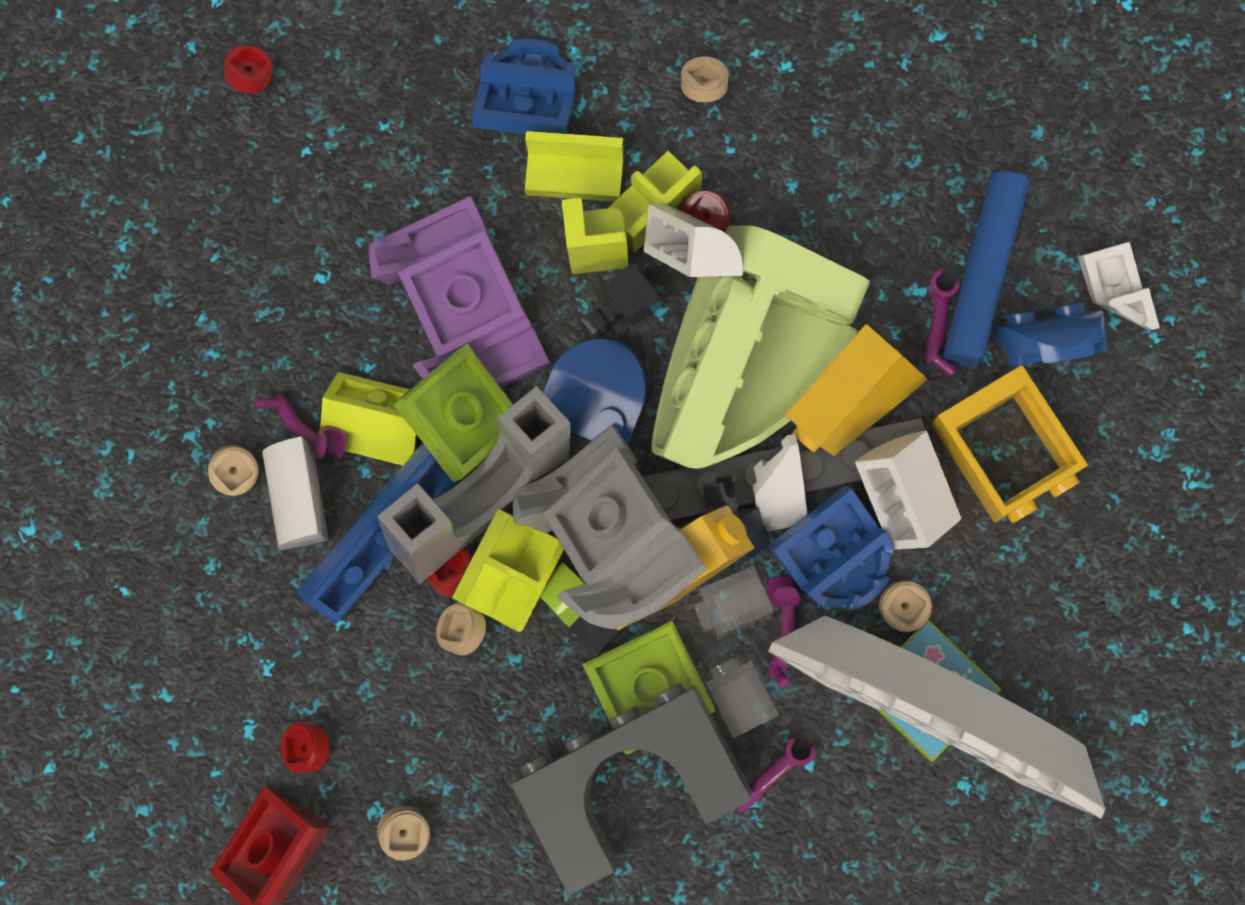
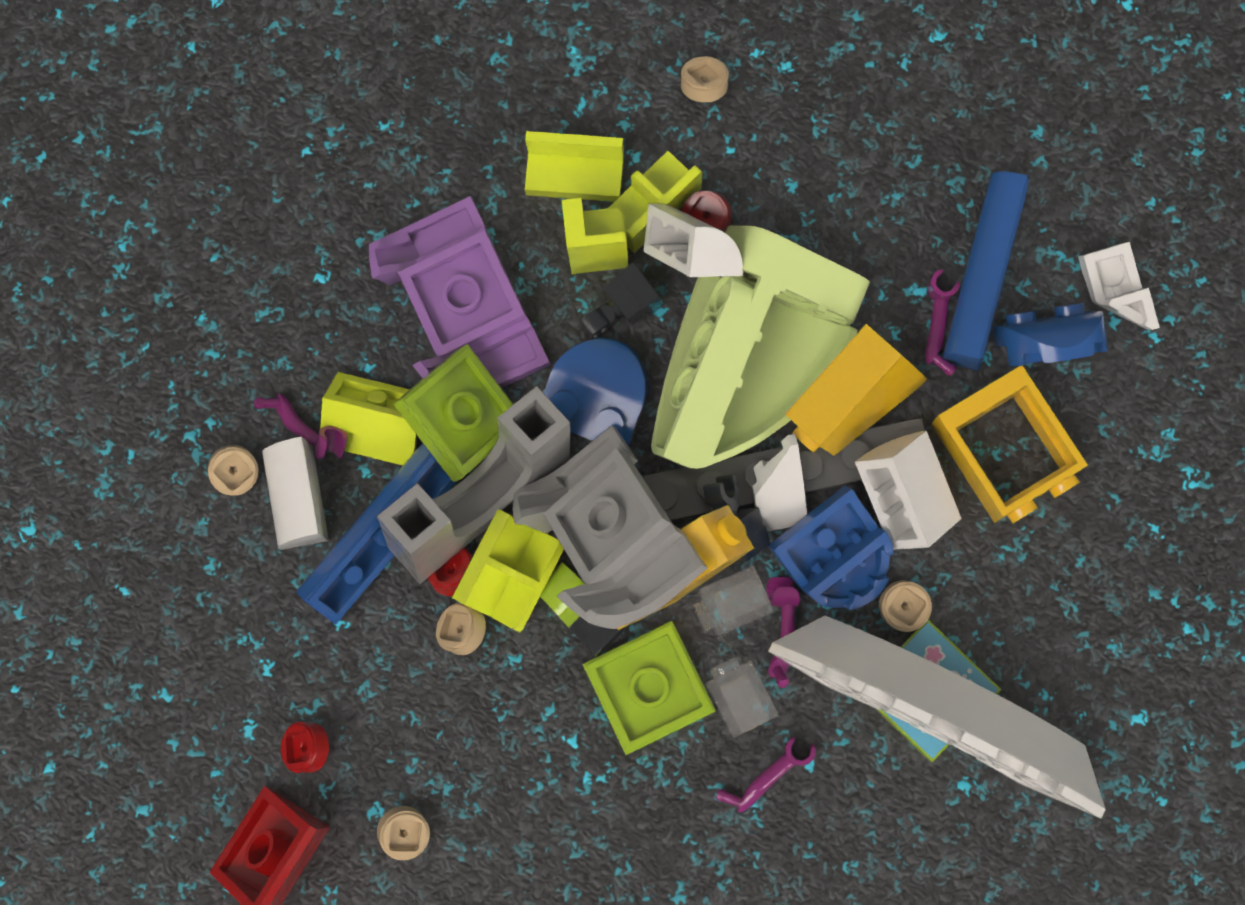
red tile [224,45,273,93] -> none
blue slope [472,39,575,135] -> none
dark grey arch [511,682,753,895] -> none

